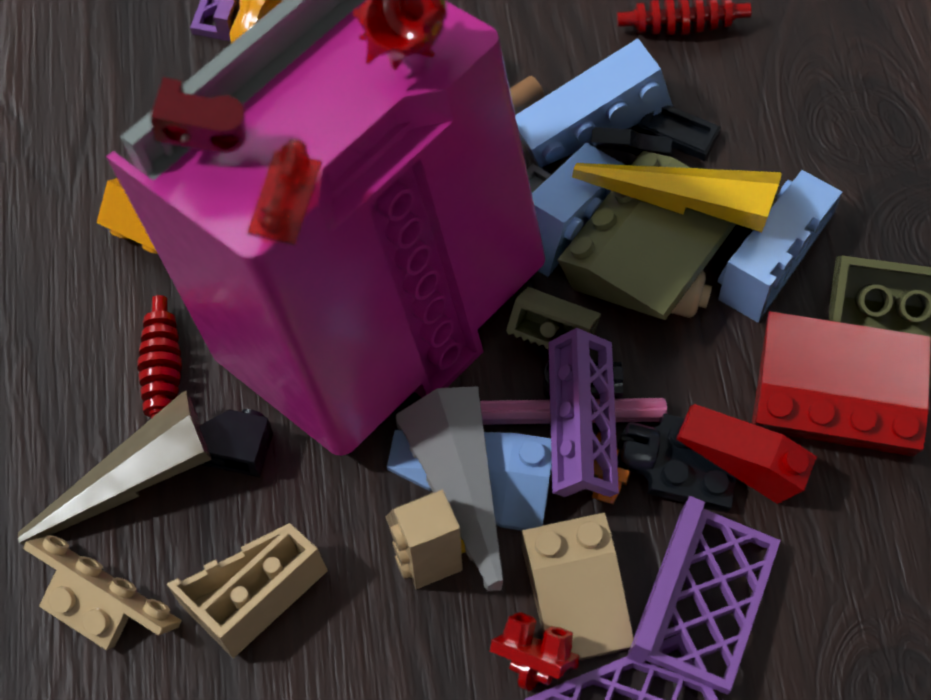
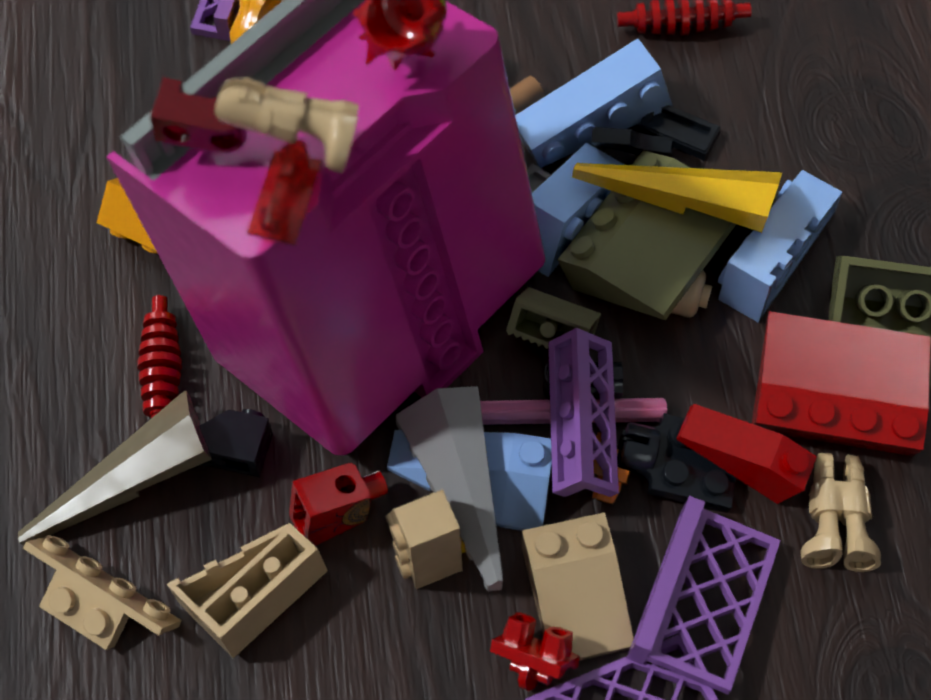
none -> tan piece [215,77,359,173]
none -> red torso [289,463,388,546]
none -> tan piece [801,453,881,572]

